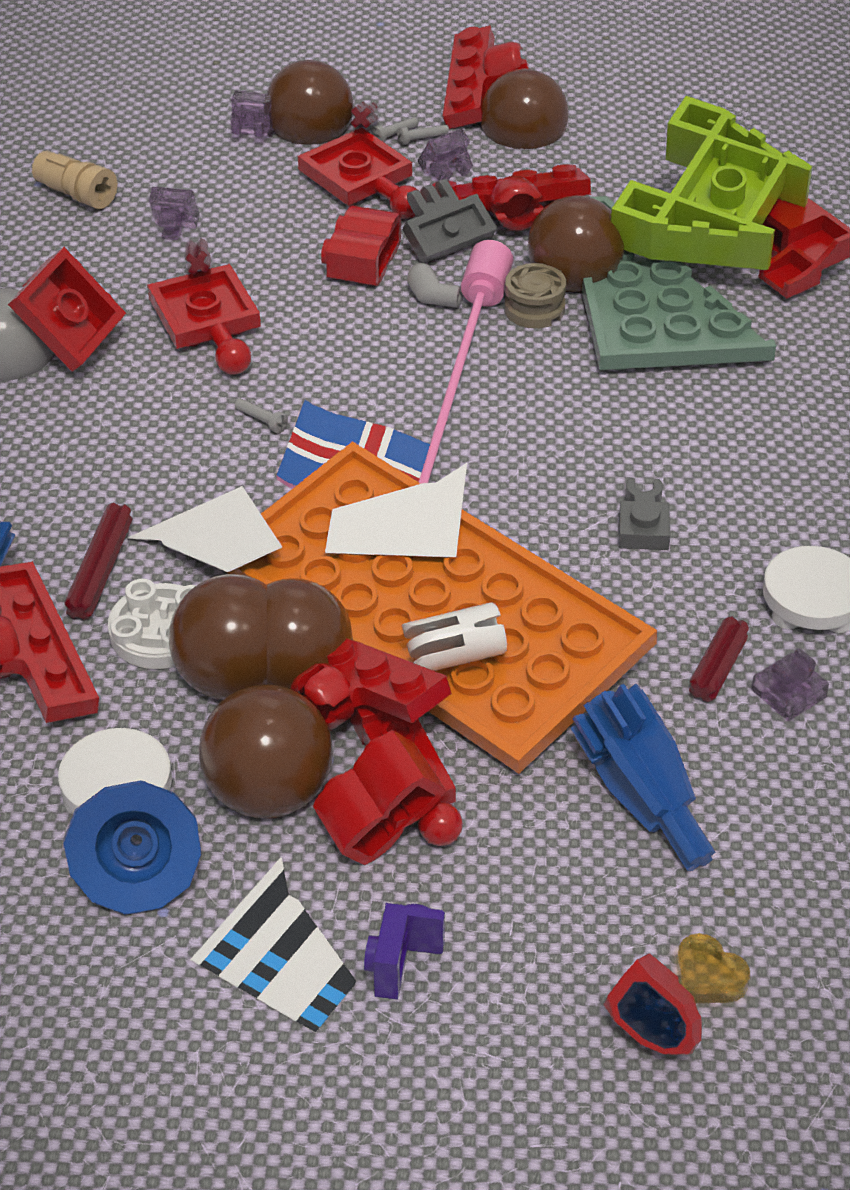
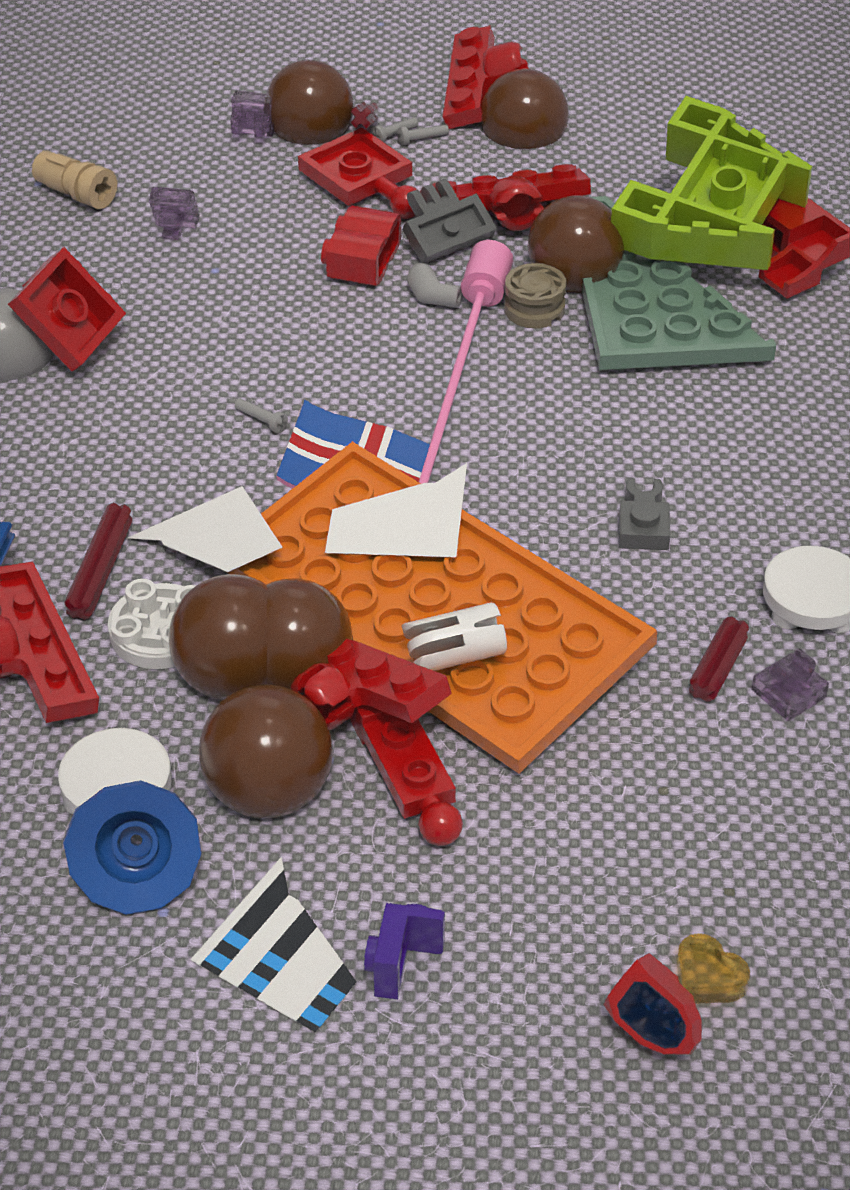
red plate [147,264,261,375] -> none
dark red axle [185,238,210,275] -> none
red brick [313,730,446,865] -> none
clear purple tile [417,128,473,181] -> none
blue piece [571,684,716,872] -> none

